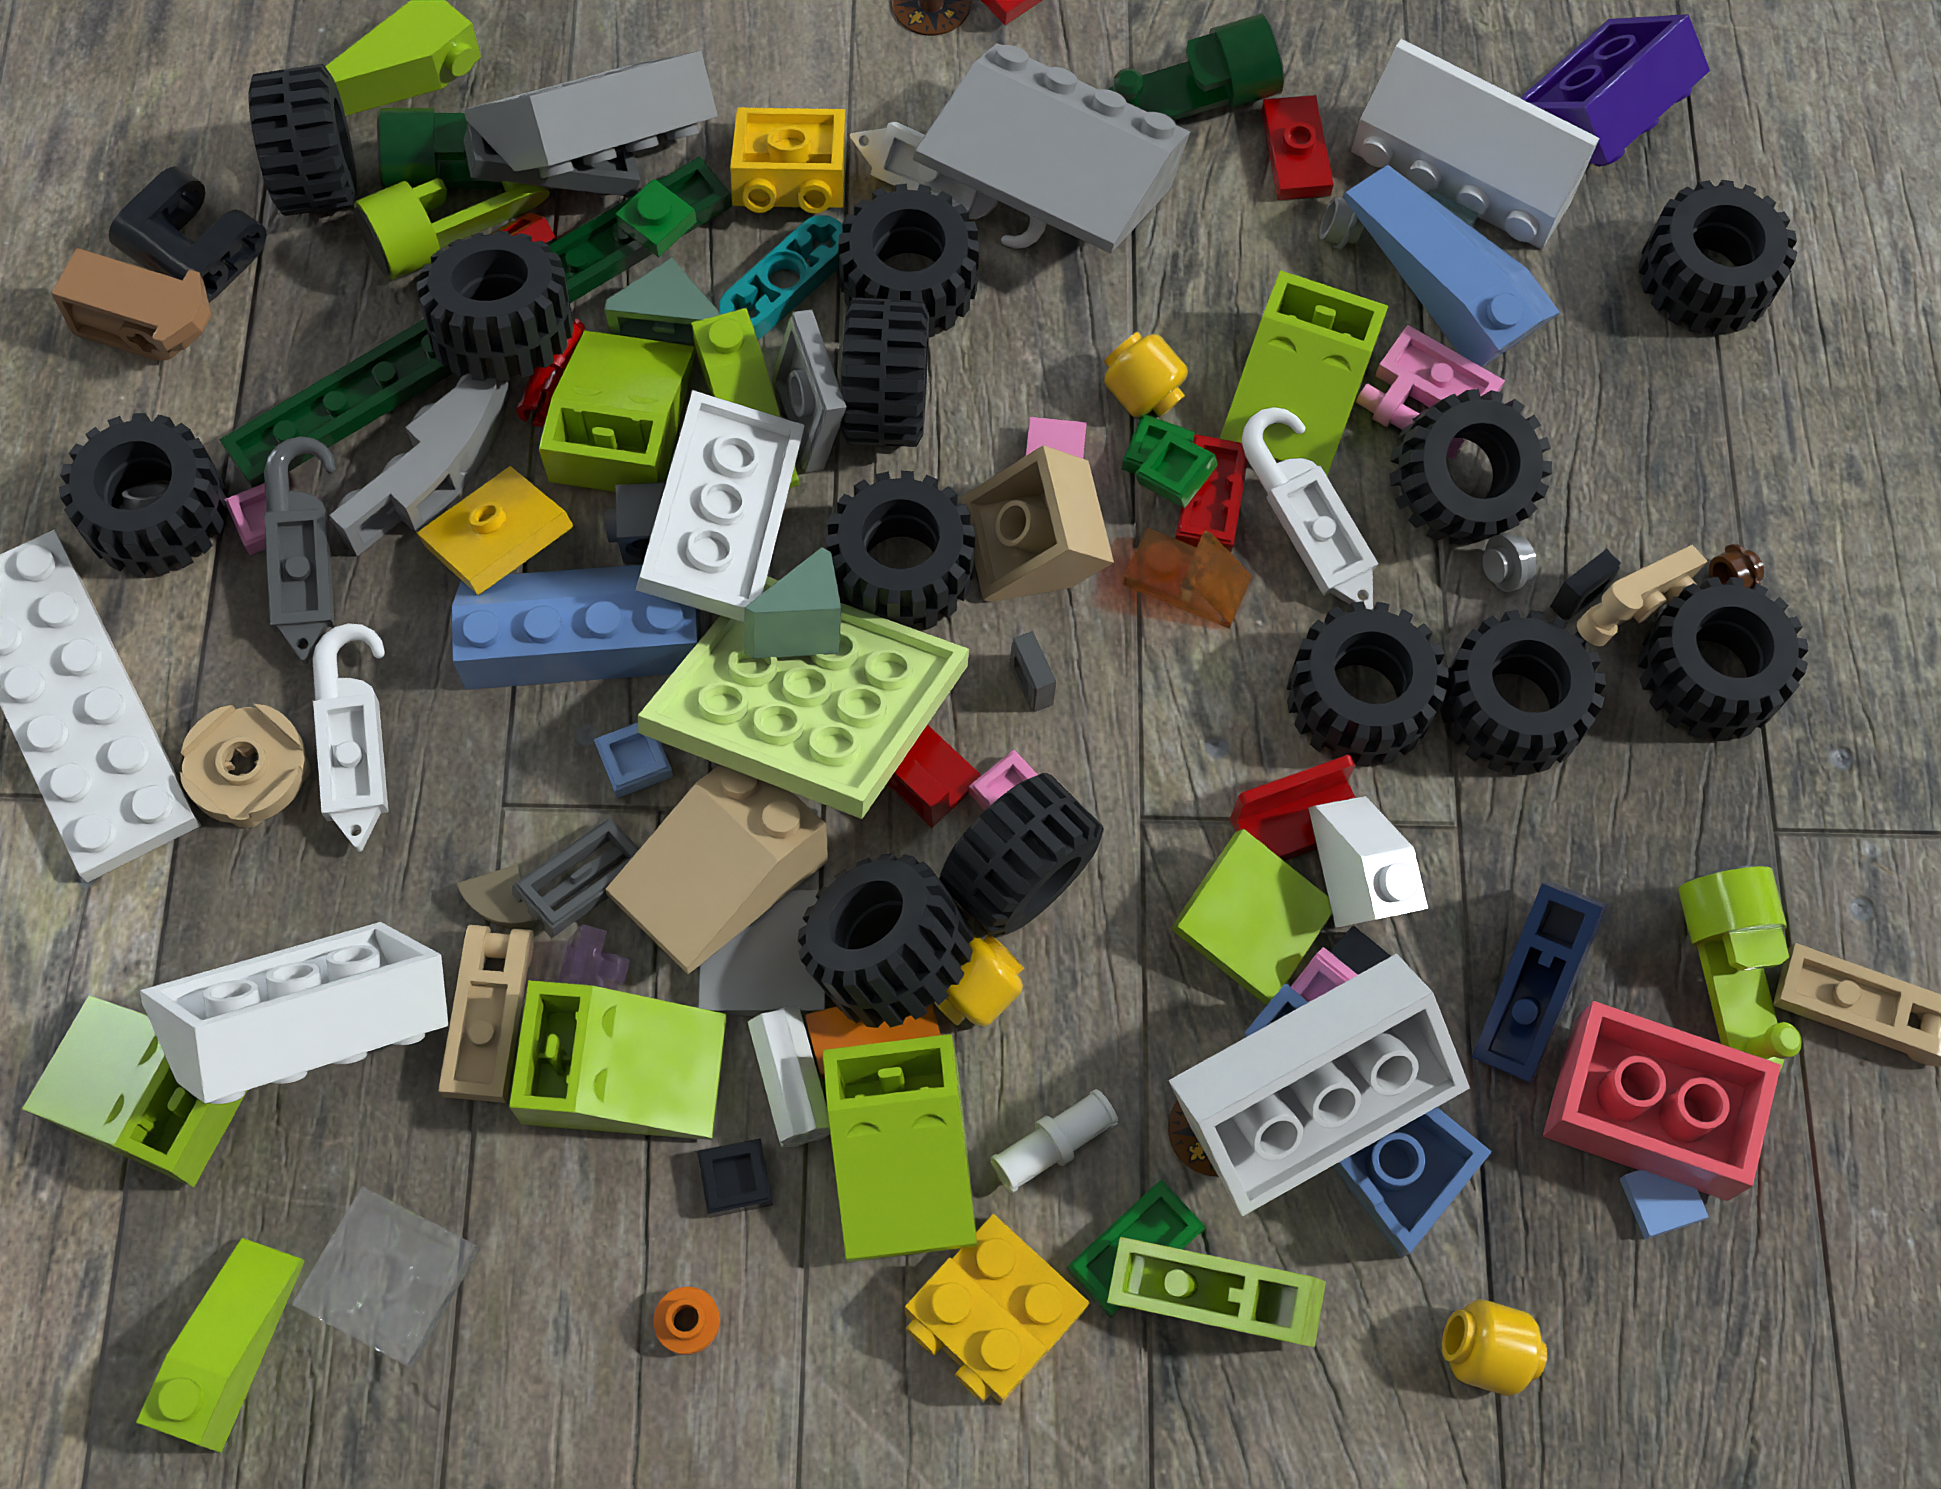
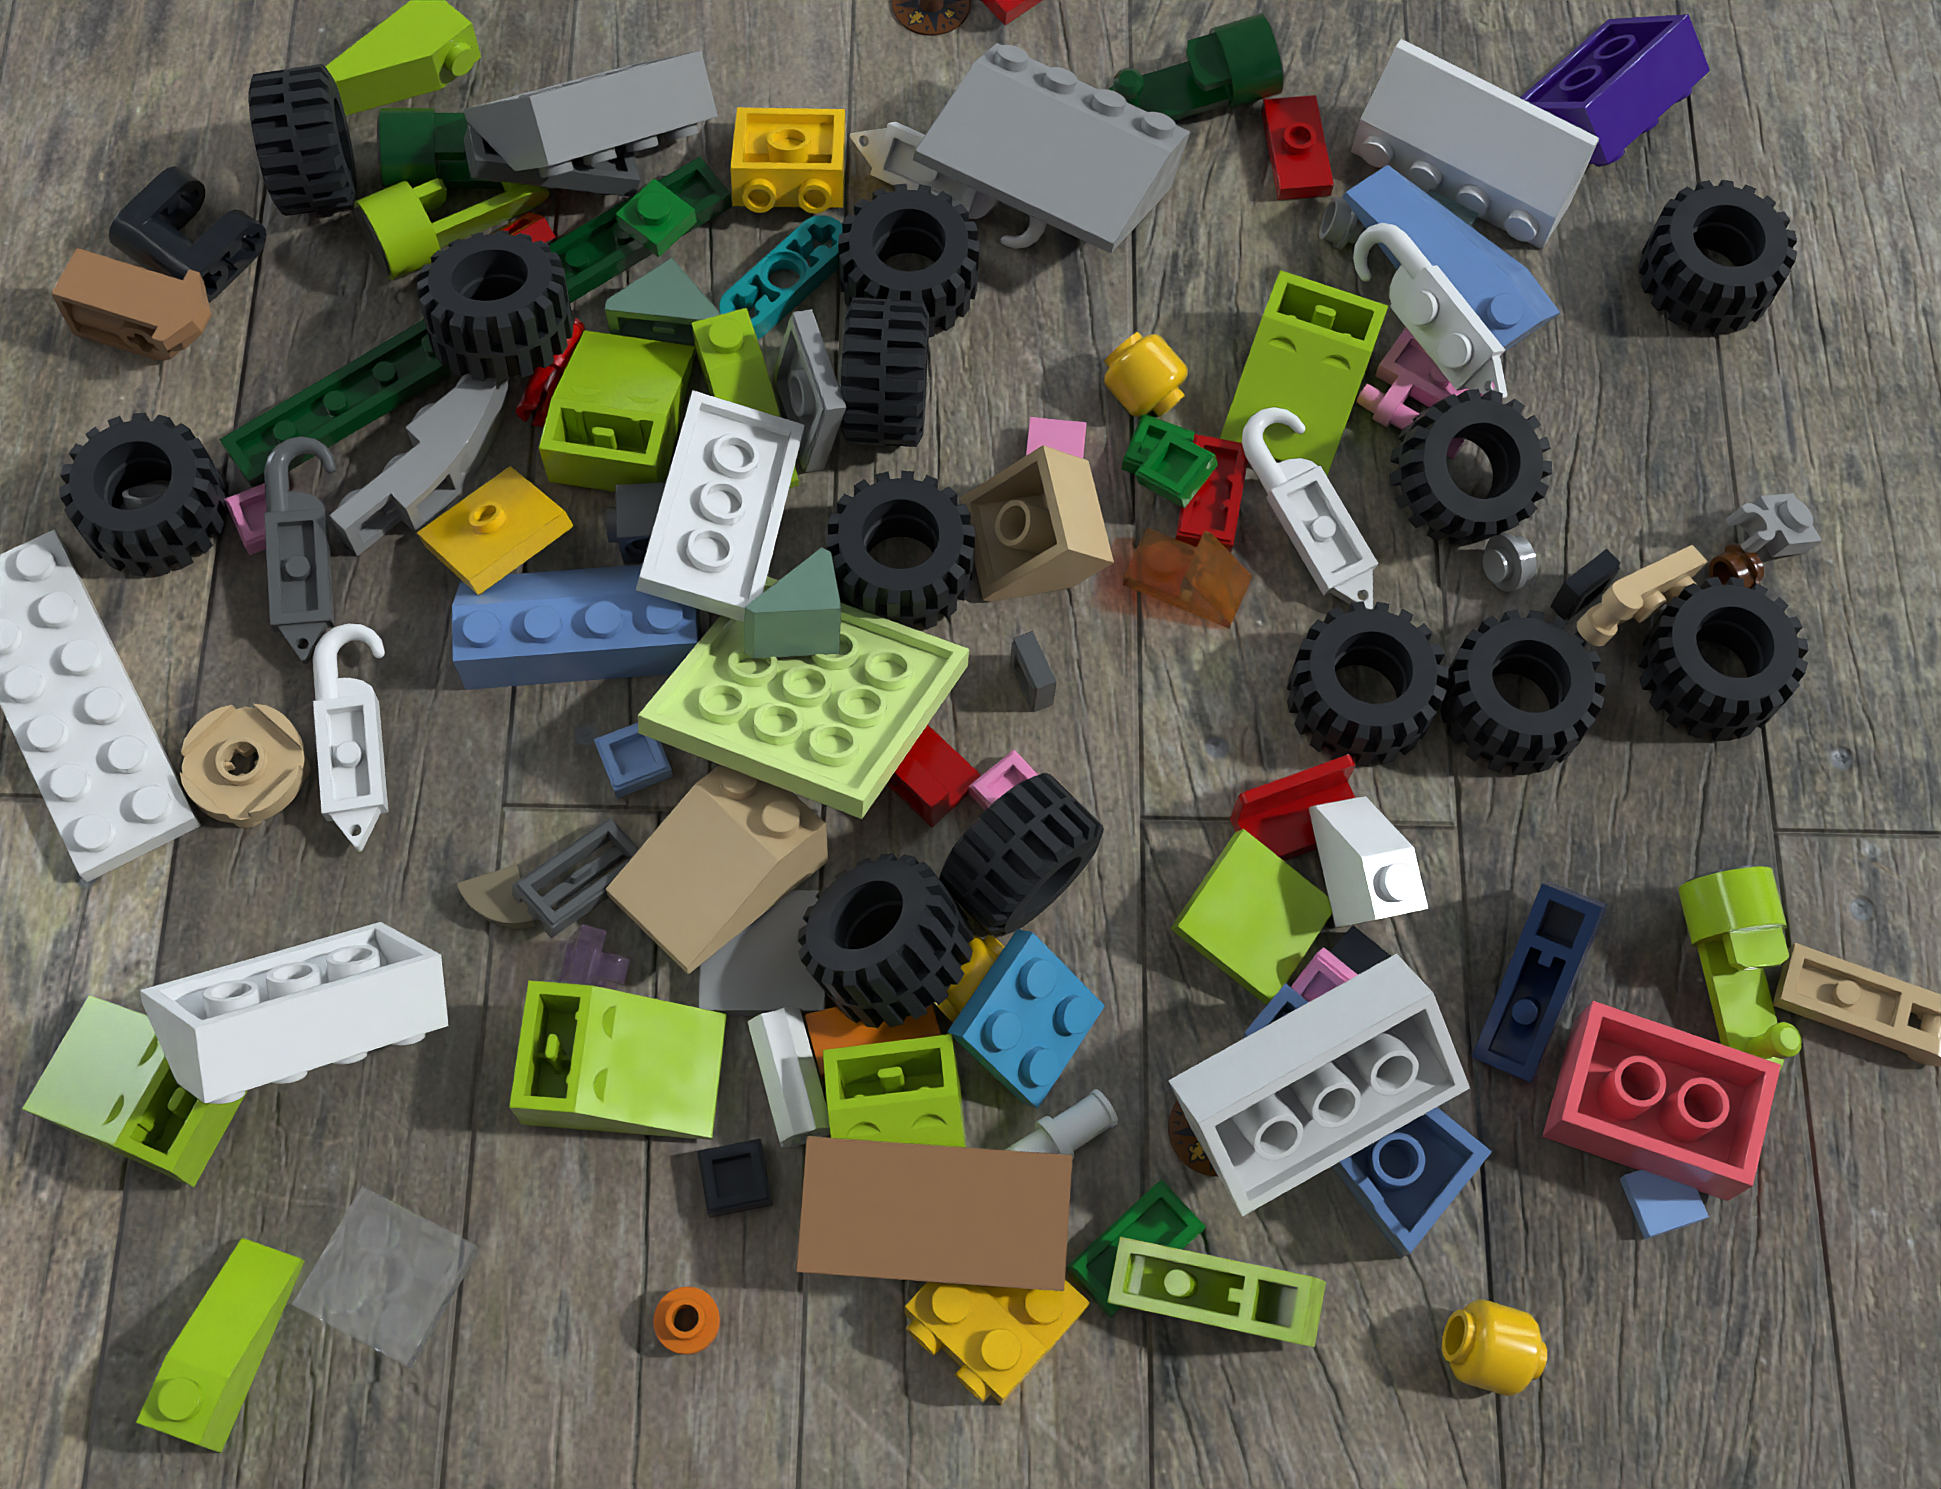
tan plate [438,925,534,1103] -> none
none -> medium nougat tile [796,1136,1073,1291]
none -> dark azure plate [948,929,1105,1109]
none -> white plate [1353,223,1508,399]
none -> light grey plate [1726,493,1822,557]

